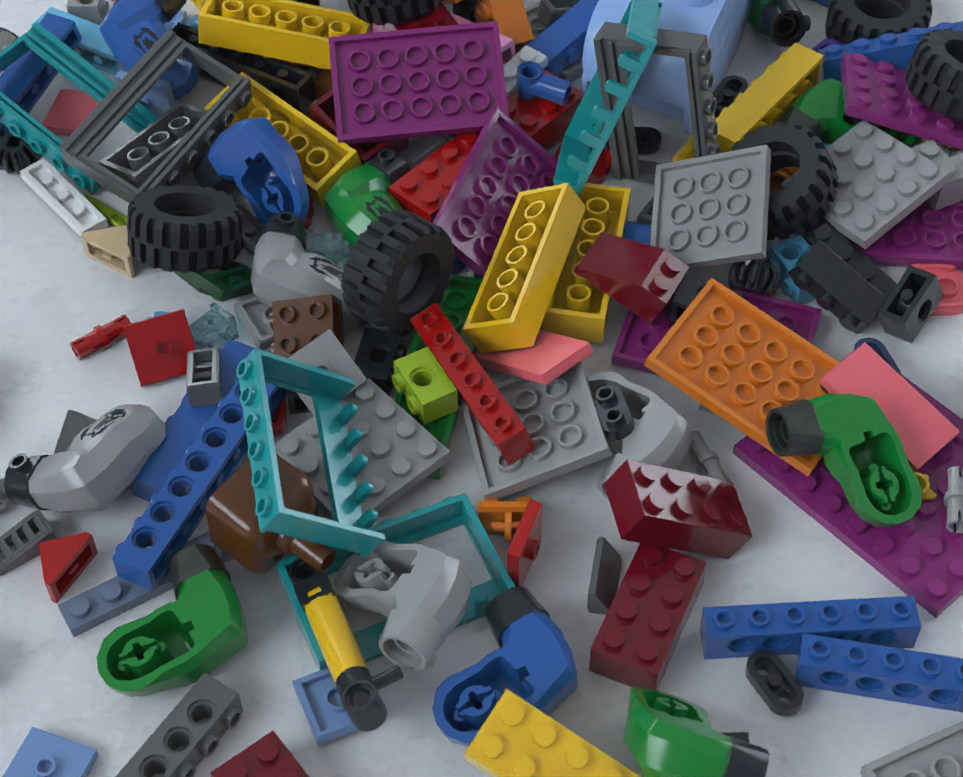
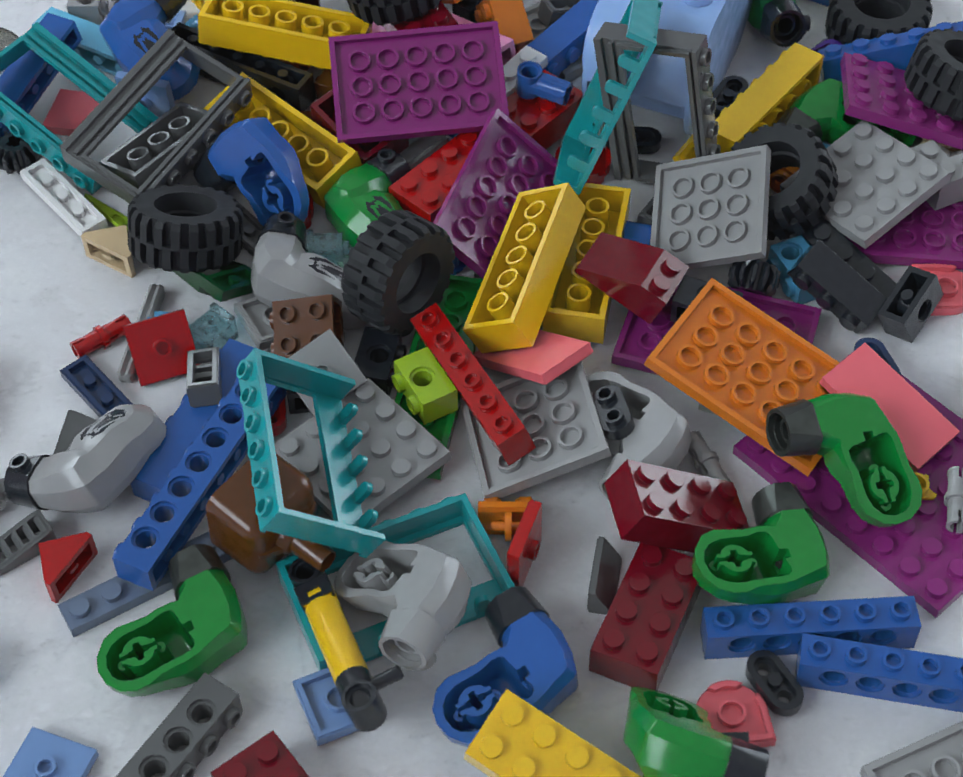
none -> dark blue tile [60,355,133,418]
none -> light grey axle [117,284,166,383]
none -> green piece [692,482,830,605]
none -> coral tile [696,680,776,748]

